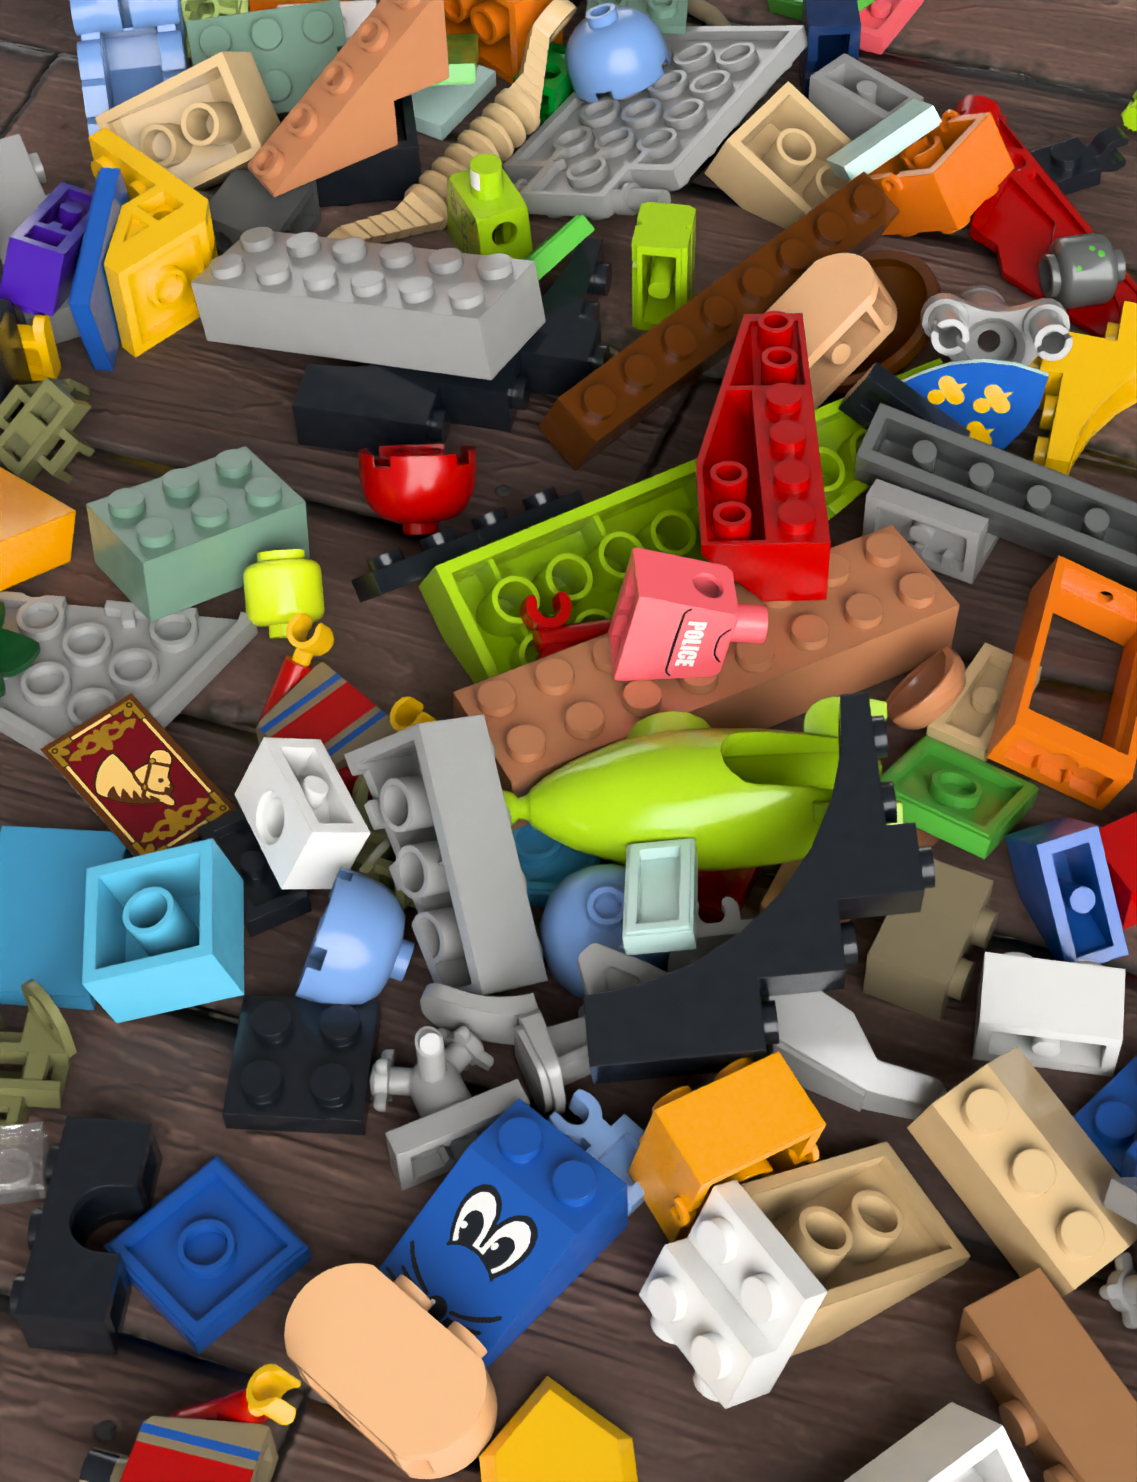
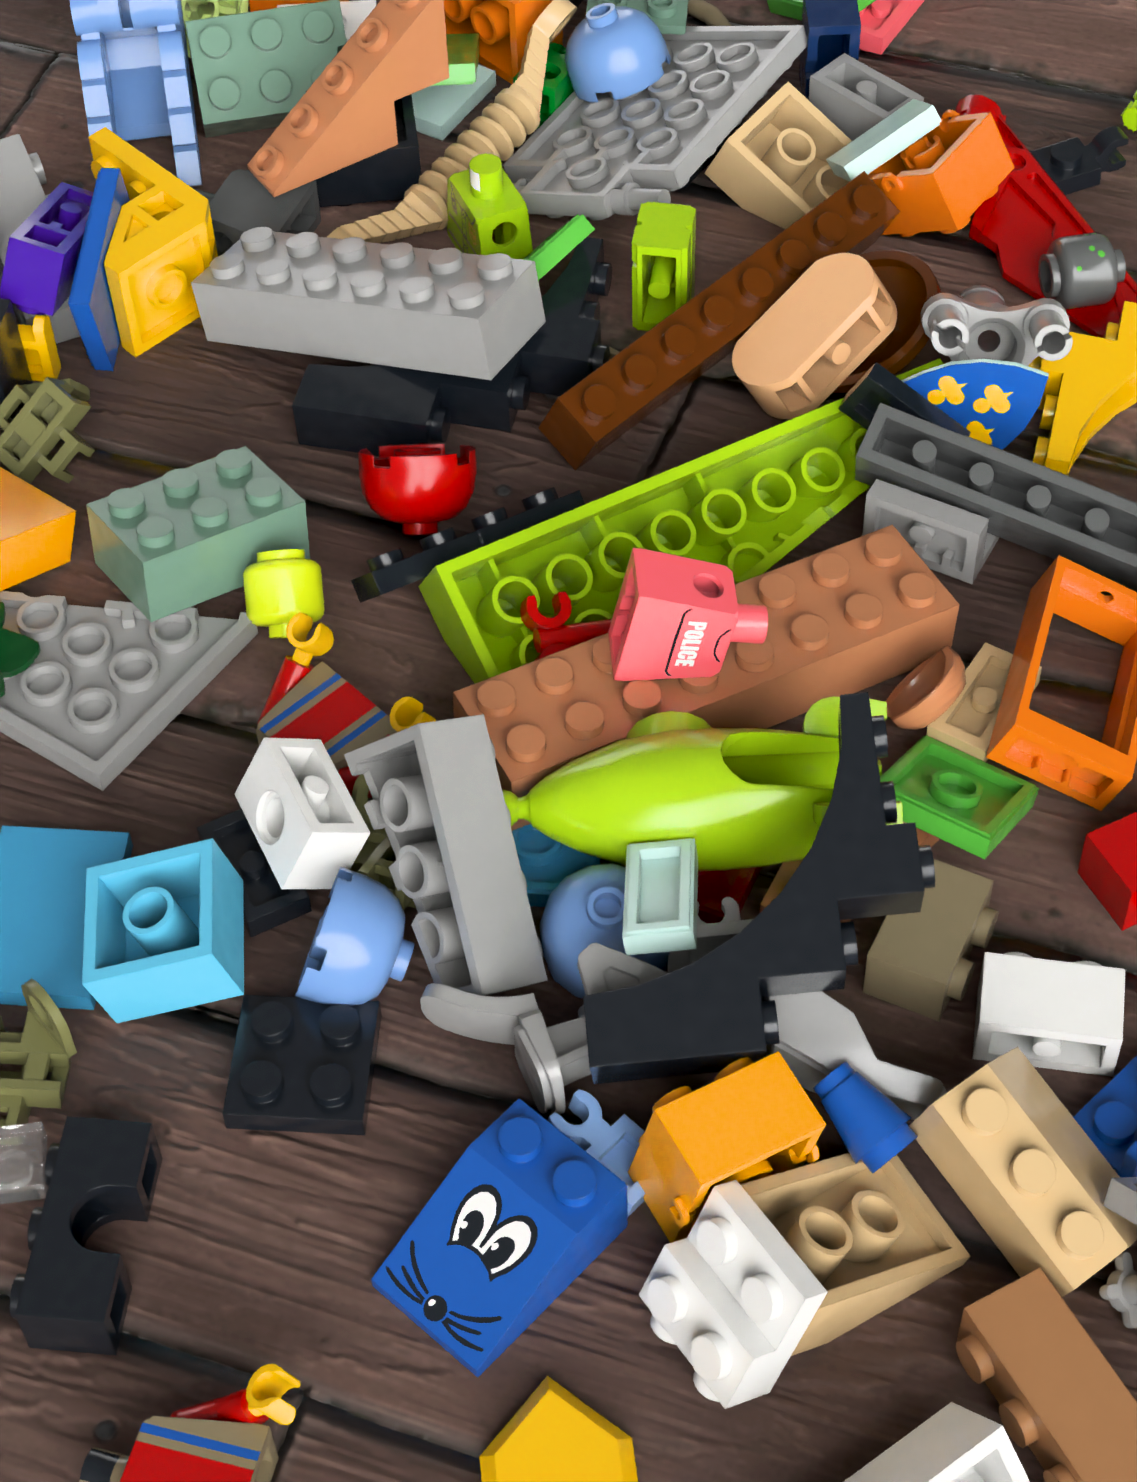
sticker [40,693,238,857] -> none
tan slope [94,51,280,191] -> none
blue tile [103,1155,312,1355] -> none
light nougat brick [284,1263,498,1479] -> none
light grey piece [369,1026,530,1191] -> none
red wedge [696,311,831,602] -> none
blue slope [1005,817,1129,964] -> none
none -> blue cone [813,1062,918,1174]

